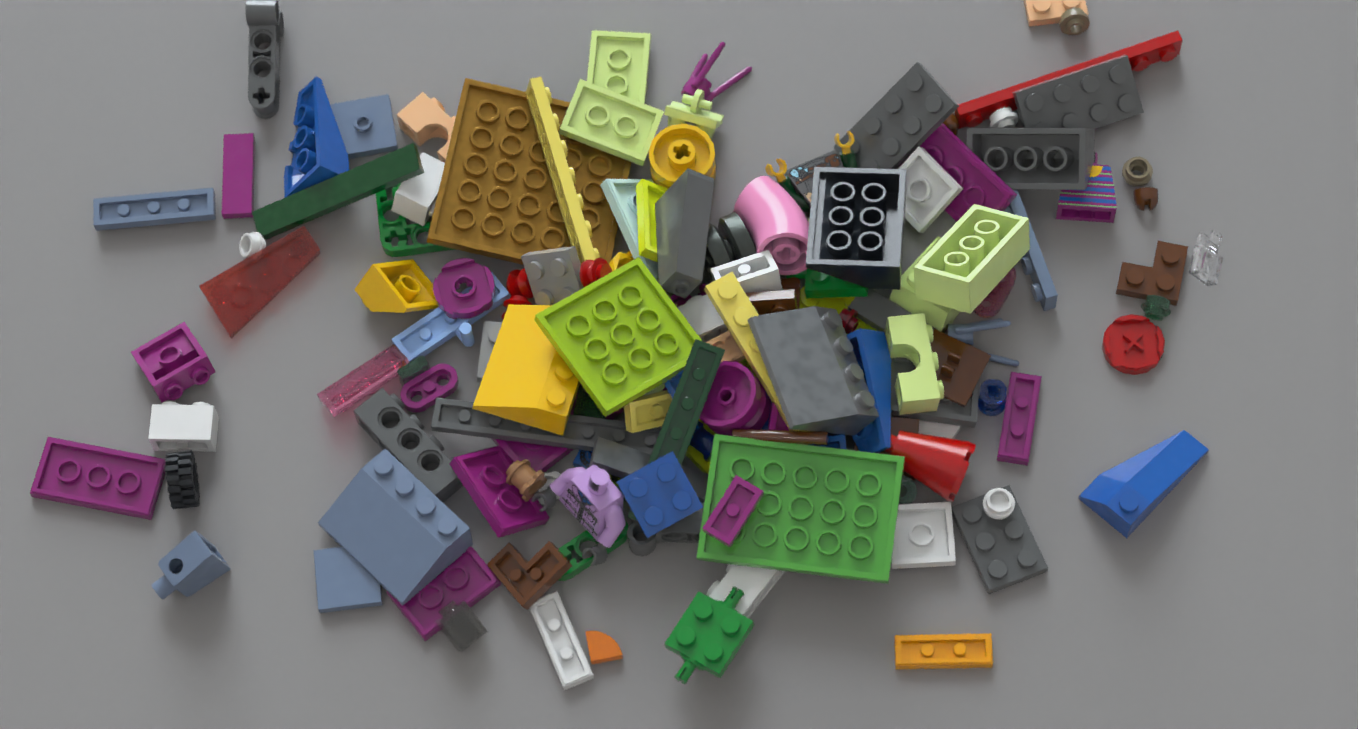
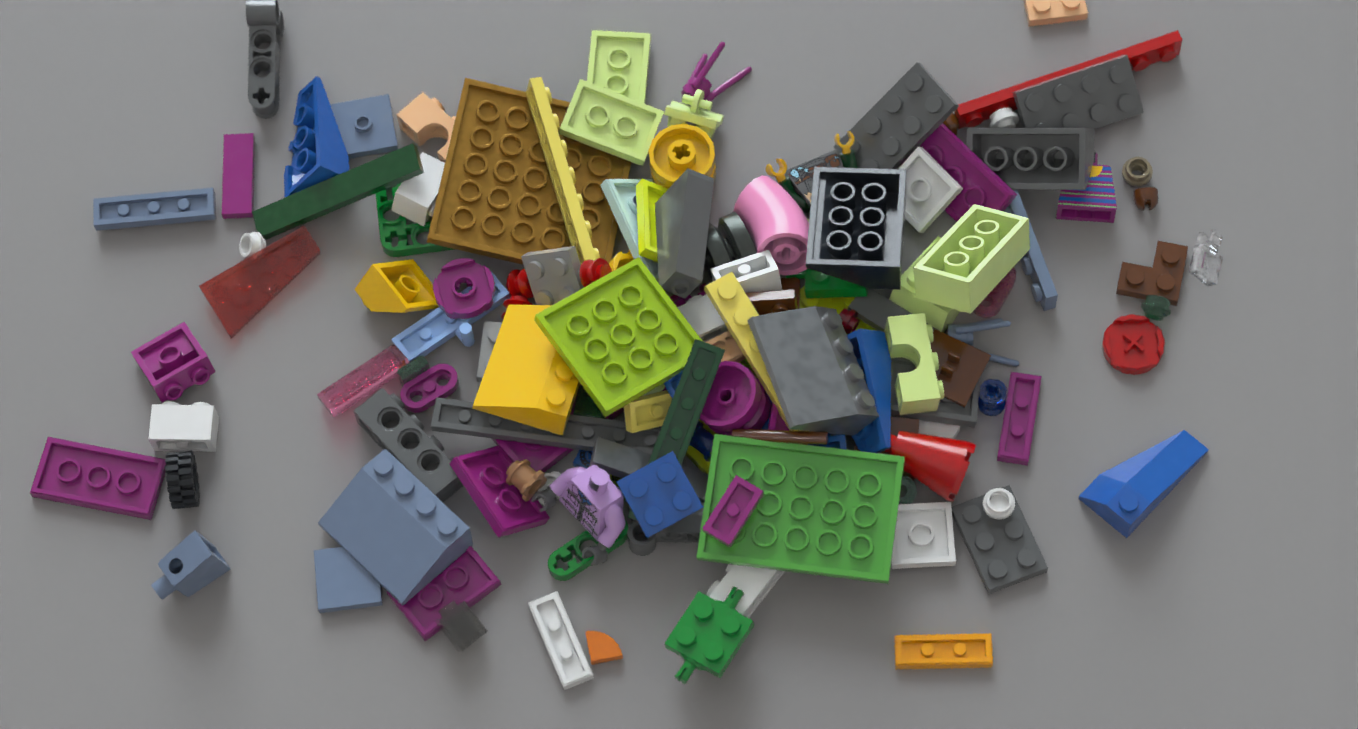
reddish brown plate [487,541,573,610] -> none
dark tan plate [1060,8,1090,35] -> none

